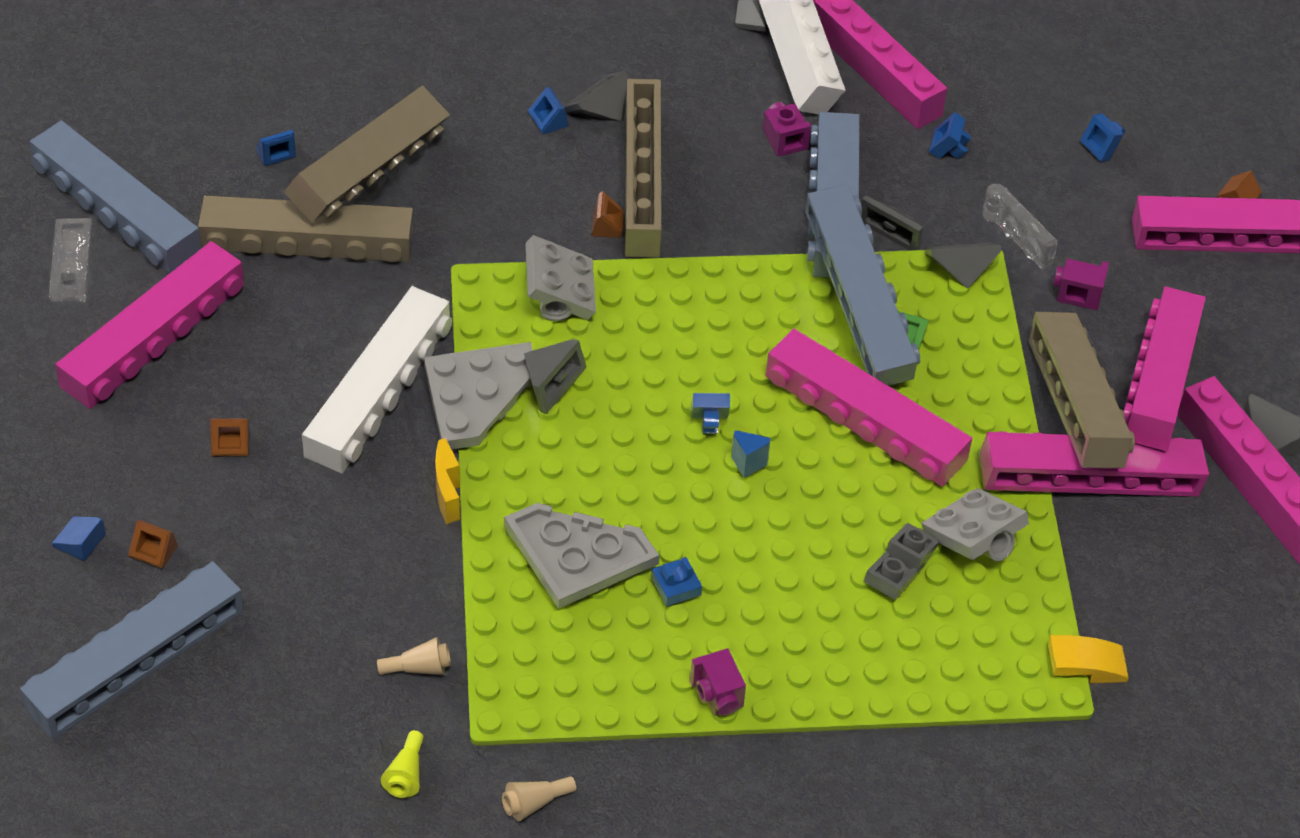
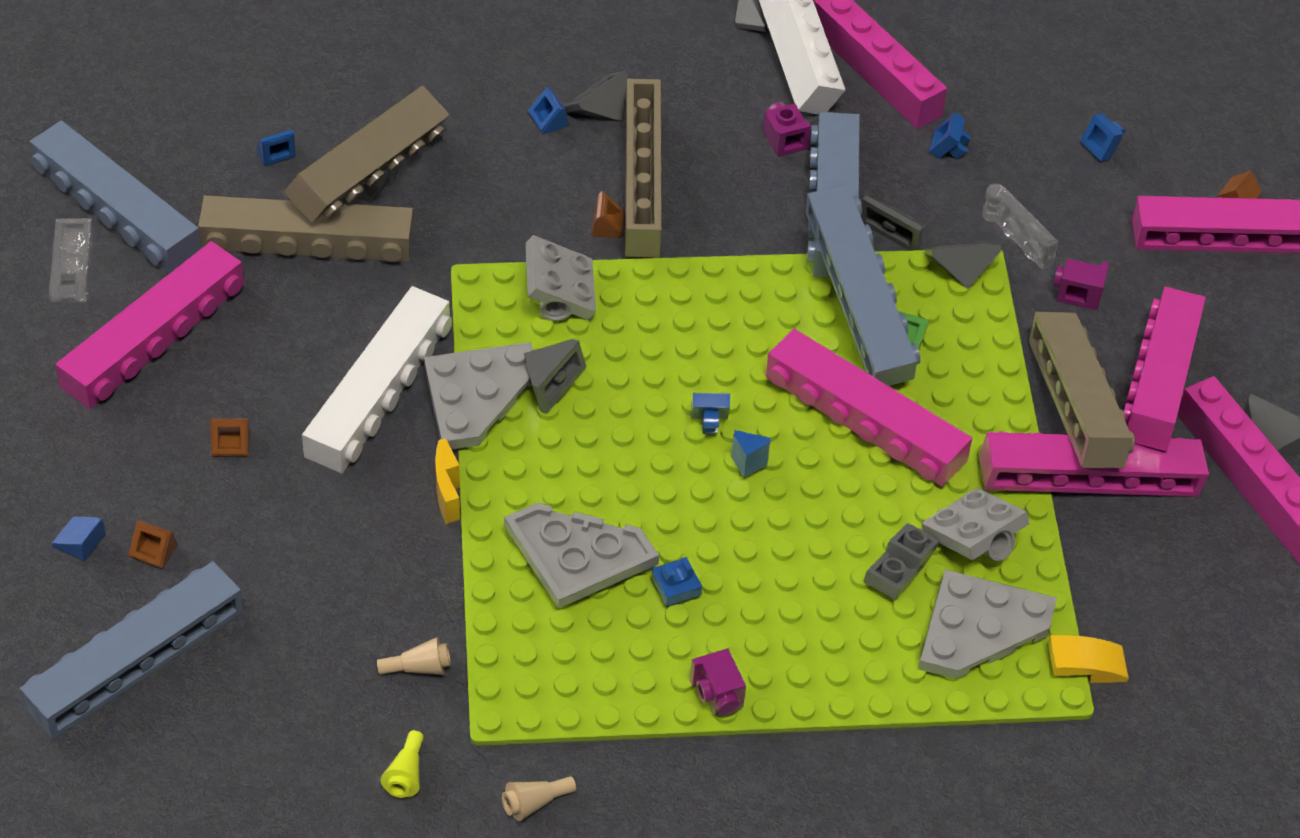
none -> light grey plate [918,569,1057,679]

